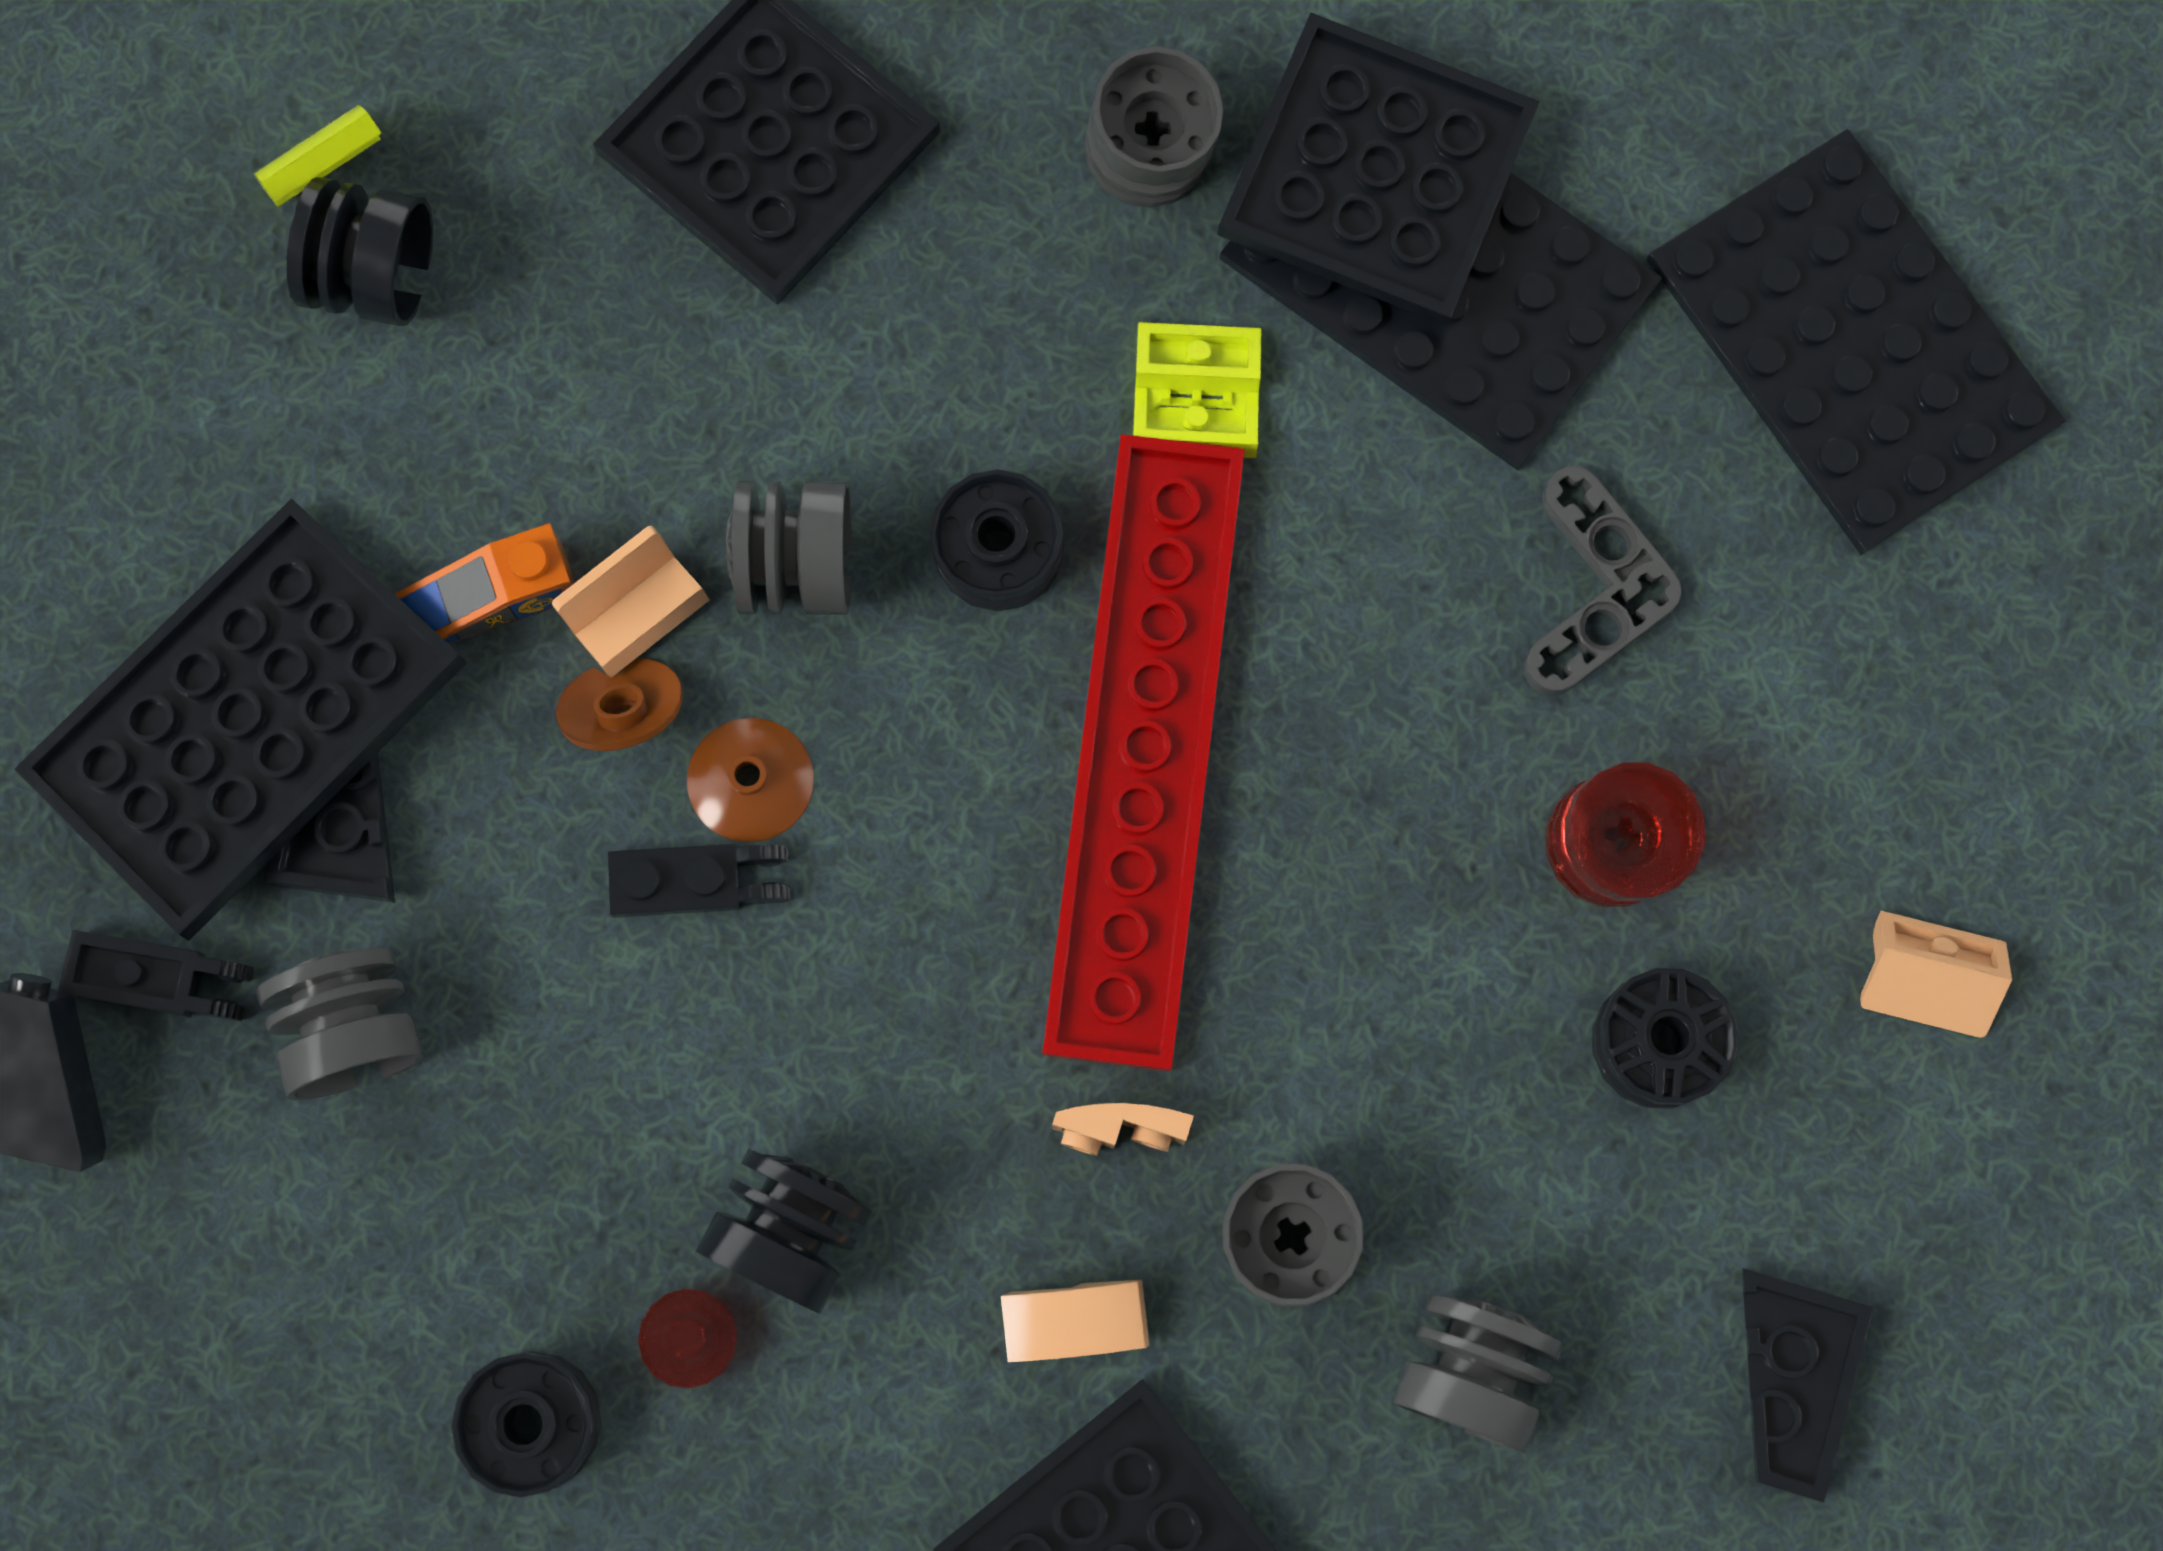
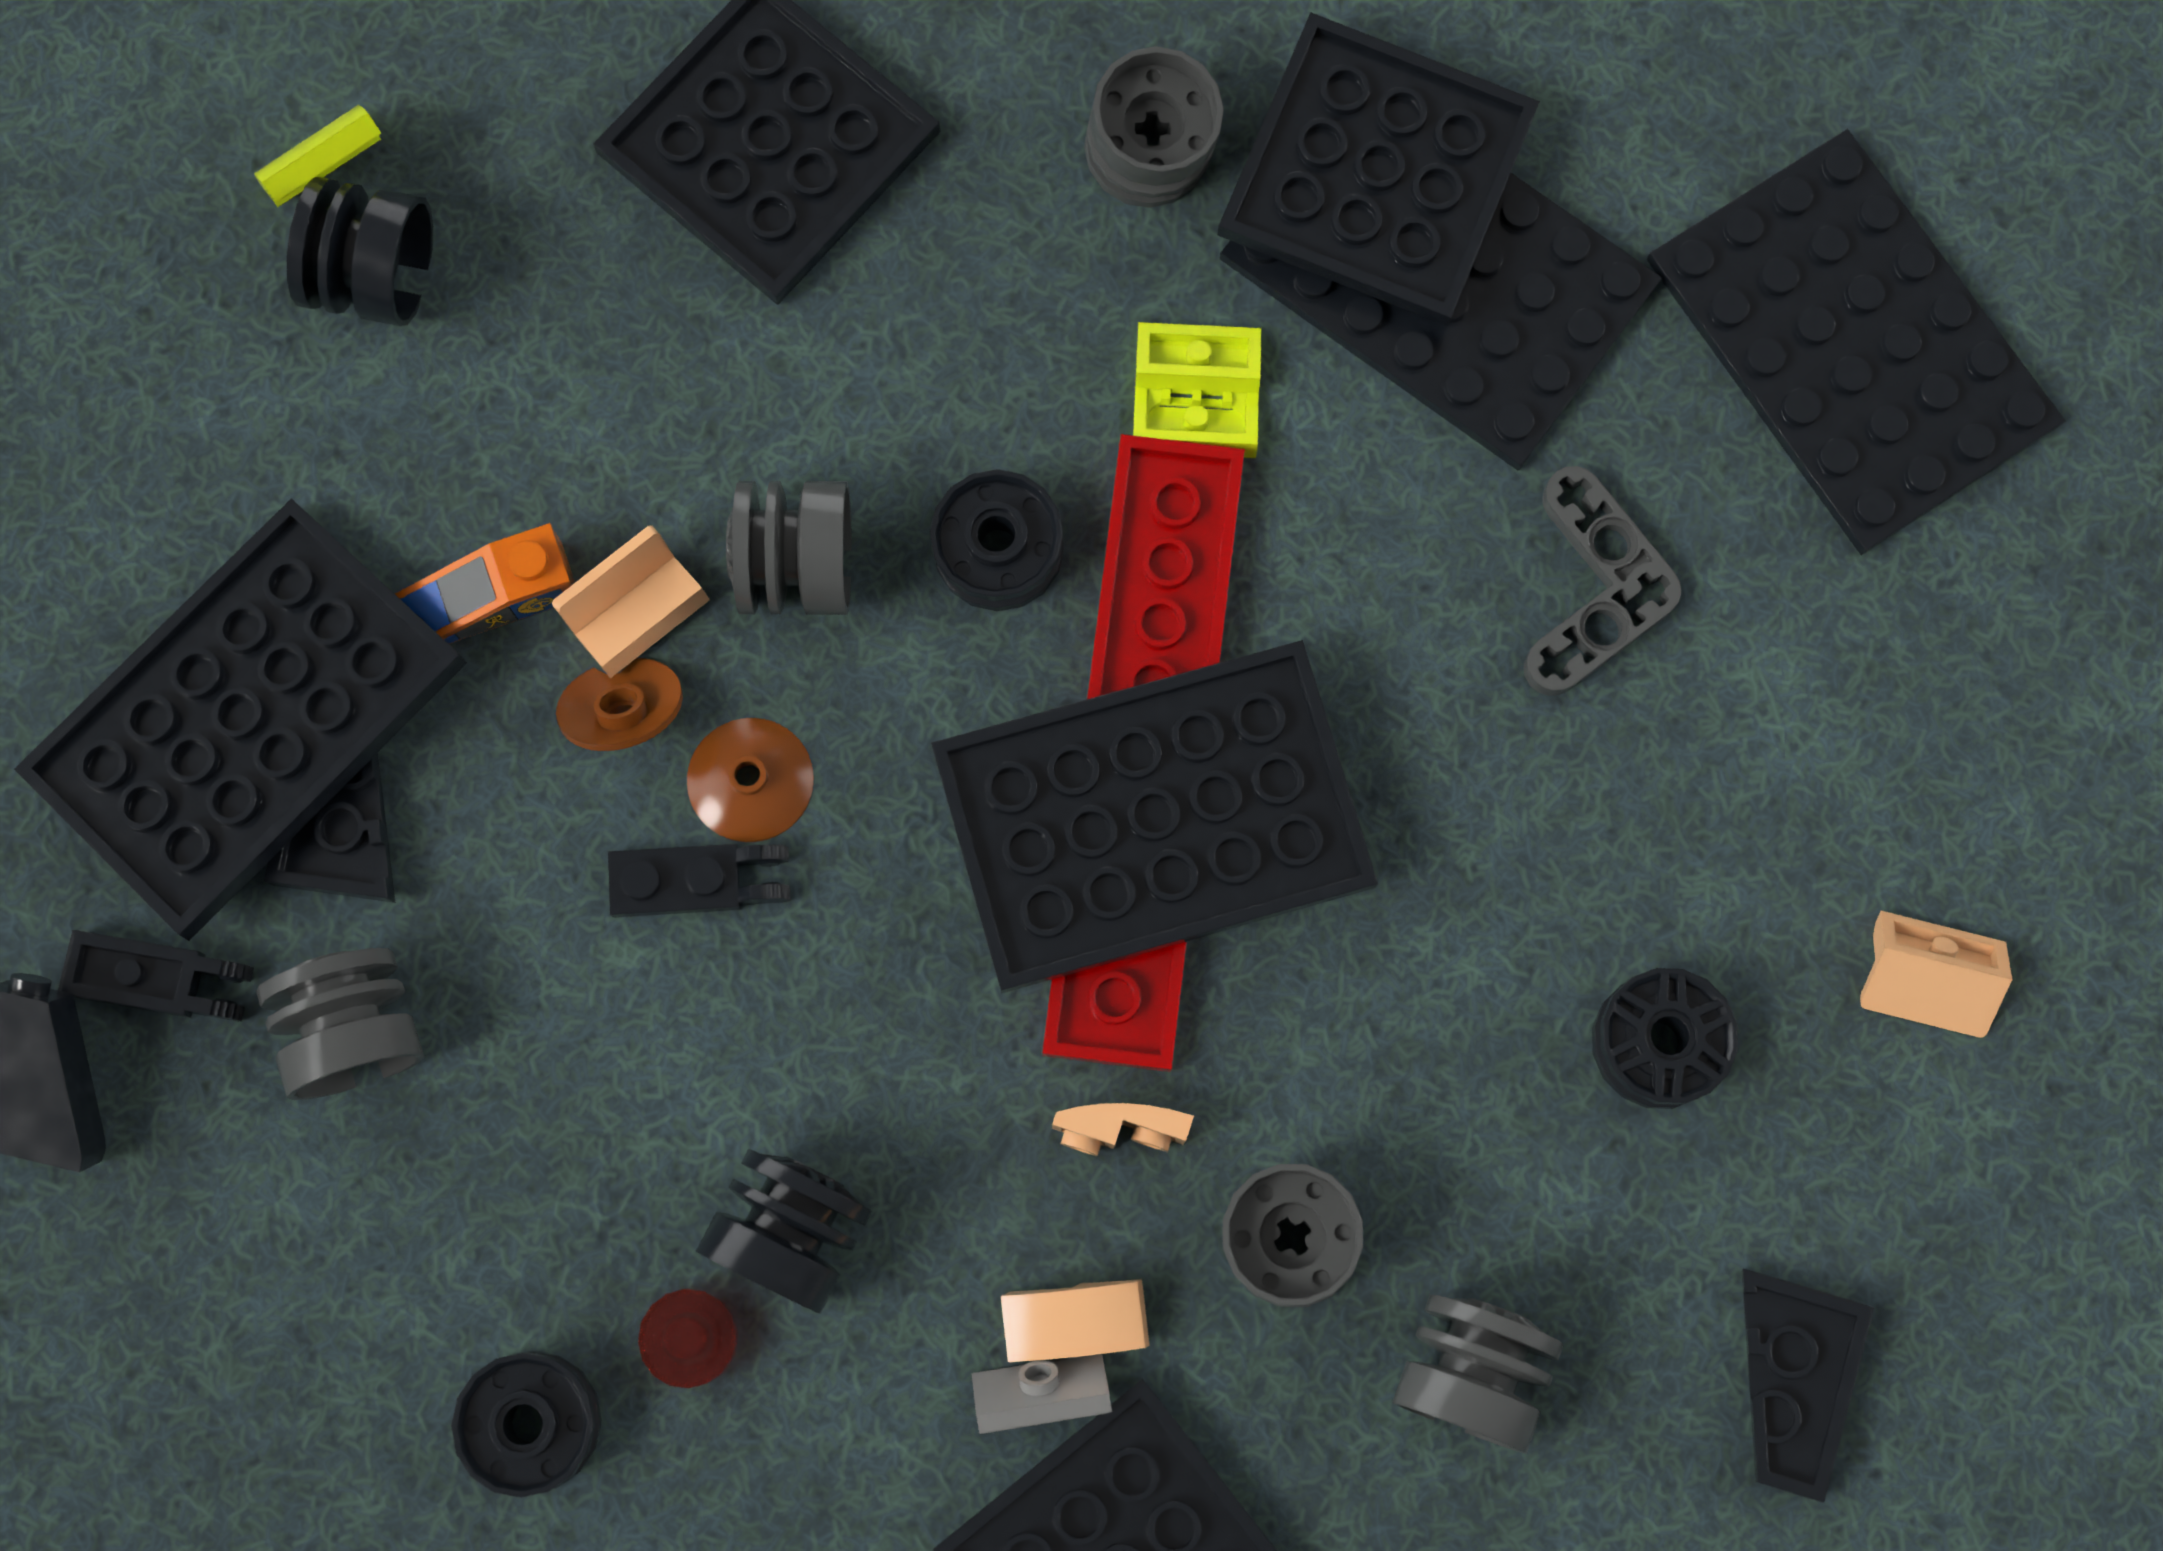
clear red wheel [1545,763,1705,907] -> none
none -> black plate [931,640,1378,994]
none -> light grey plate [971,1354,1112,1434]

